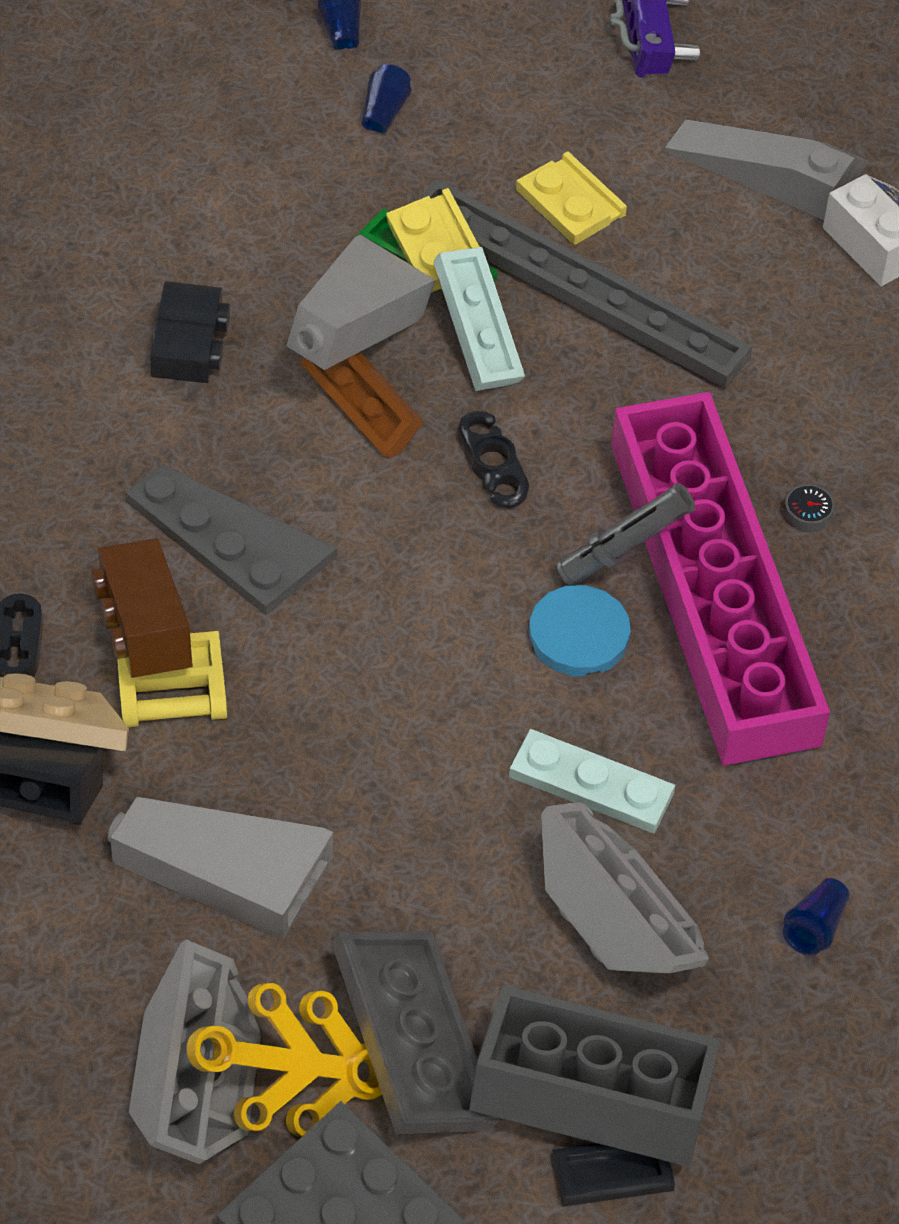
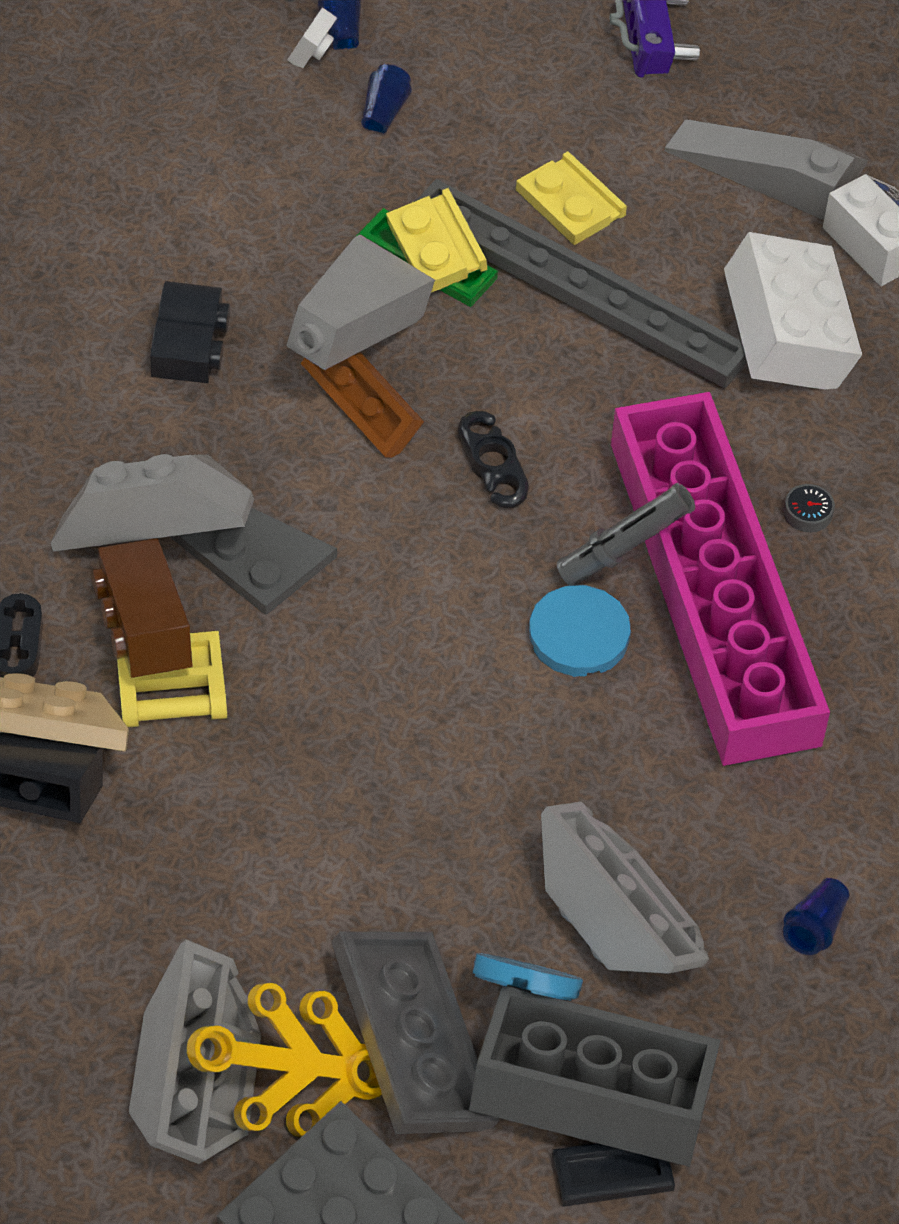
light grey slope [107,797,333,940] -> none
light aqua plate [433,247,525,391] -> none
light aqua plate [509,729,675,834] -> none
none -> light grey wedge [51,454,254,552]
none -> white plate [287,8,337,68]
none -> dark azure tile [472,953,583,1001]
none -> white brick [724,232,862,390]

